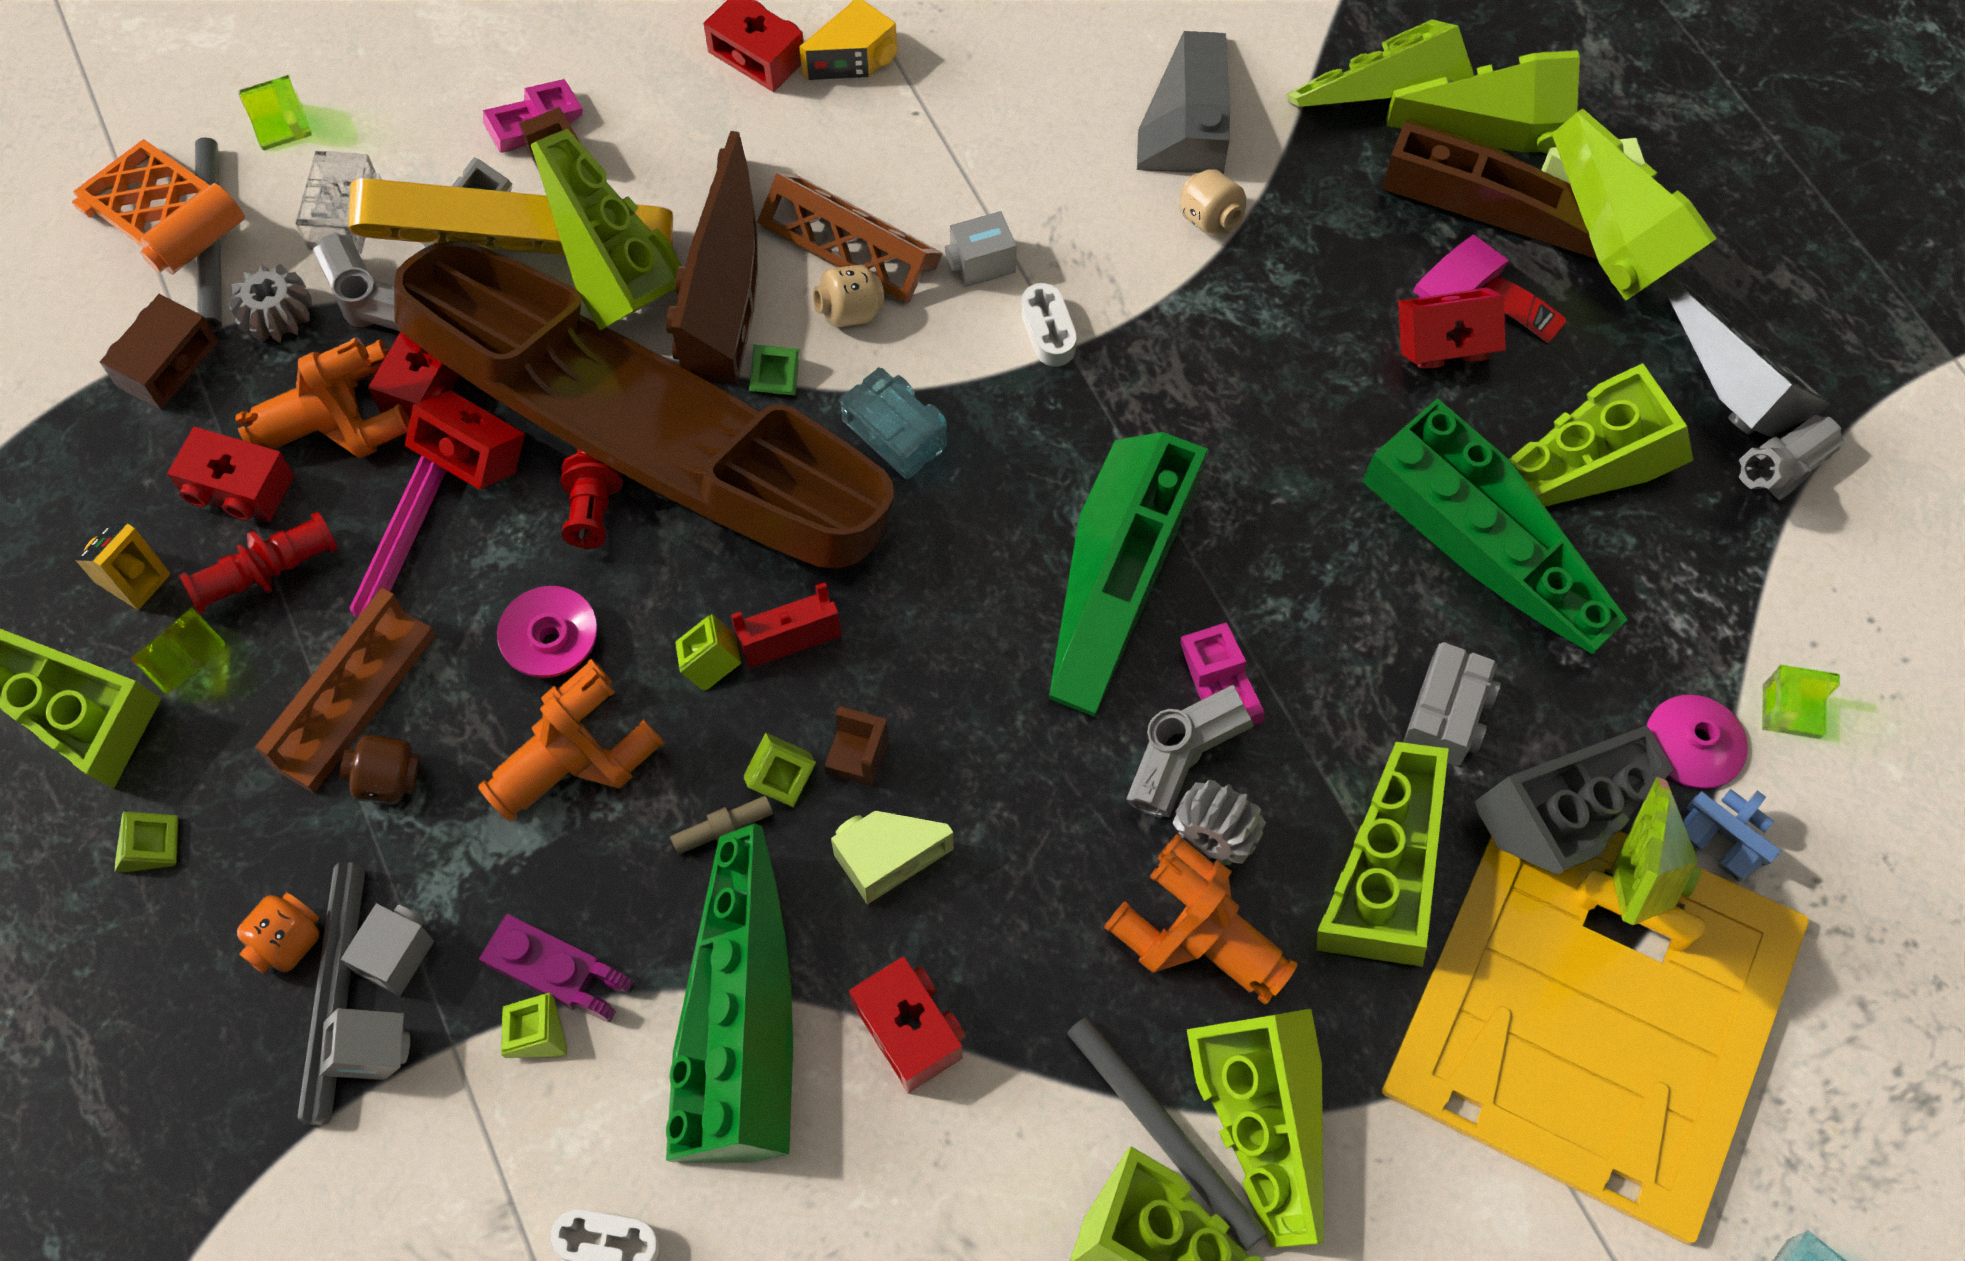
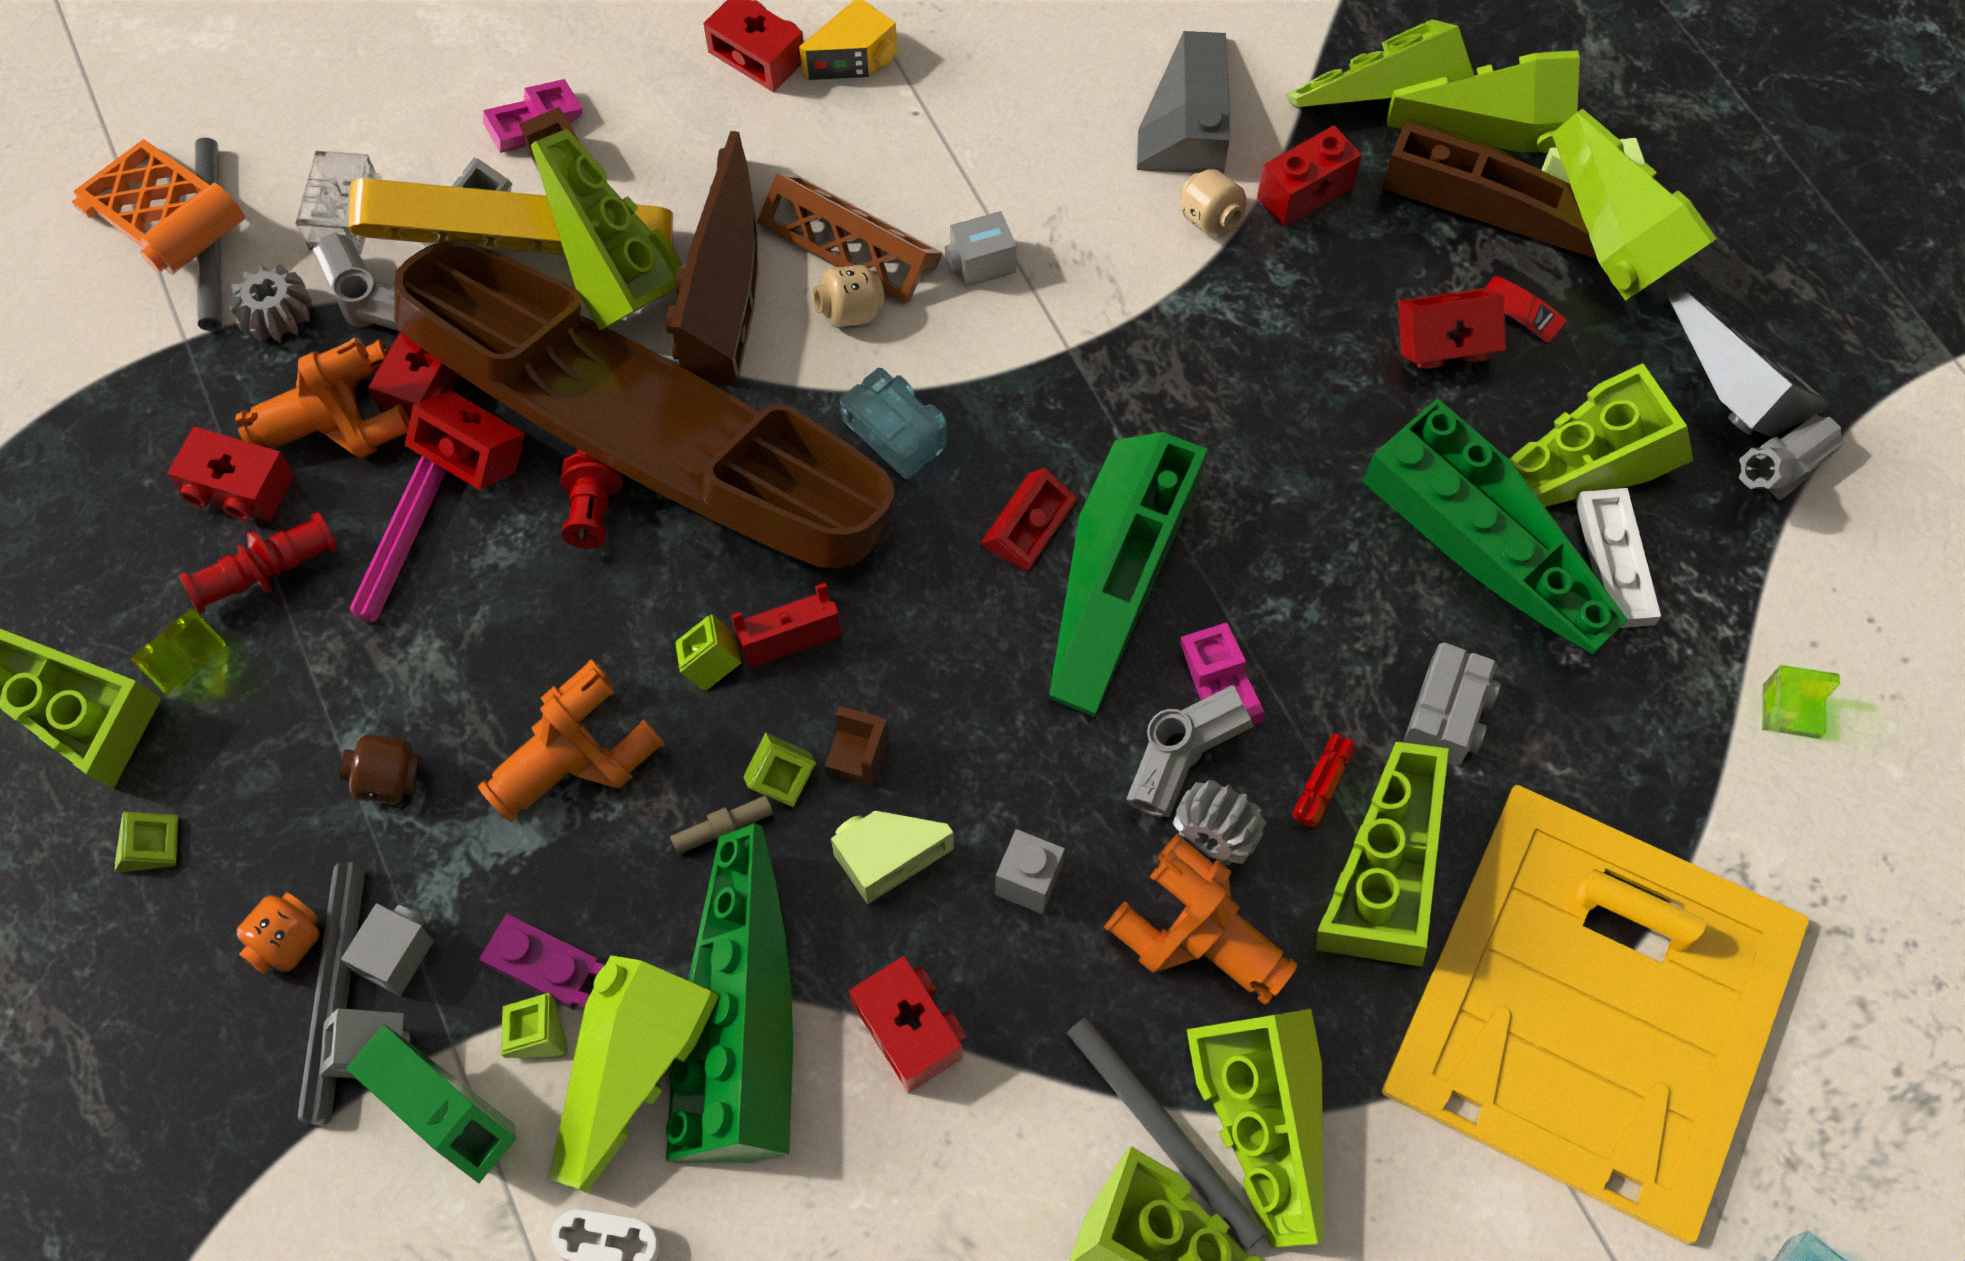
yellow slope [75,523,171,610] -> none
reddish brown brick [100,294,219,410] -> none
clear neon green panel [238,75,312,150] -> none
dark orange fence [255,587,436,794] -> none
dark pink dish [497,586,598,678] -> none
bright green slope [749,344,800,395] -> none
white beam [1021,283,1077,367] -> none
dark pink slope [1413,235,1509,297] -> none
dark grey wedge [1473,725,1674,874] -> none
lime wedge [1611,776,1701,925] -> none
dark pink dish [1647,695,1748,790] -> none
medium blue hips [1683,789,1781,881] -> none
none -> green slope [346,1023,517,1184]
none -> lime wedge [548,955,719,1193]
none -> red slope [981,467,1078,571]
none -> light grey brick [995,829,1065,914]
none -> red brick [1257,125,1362,228]
none -> red axle [1292,734,1356,828]
none -> white plate [1575,488,1661,628]

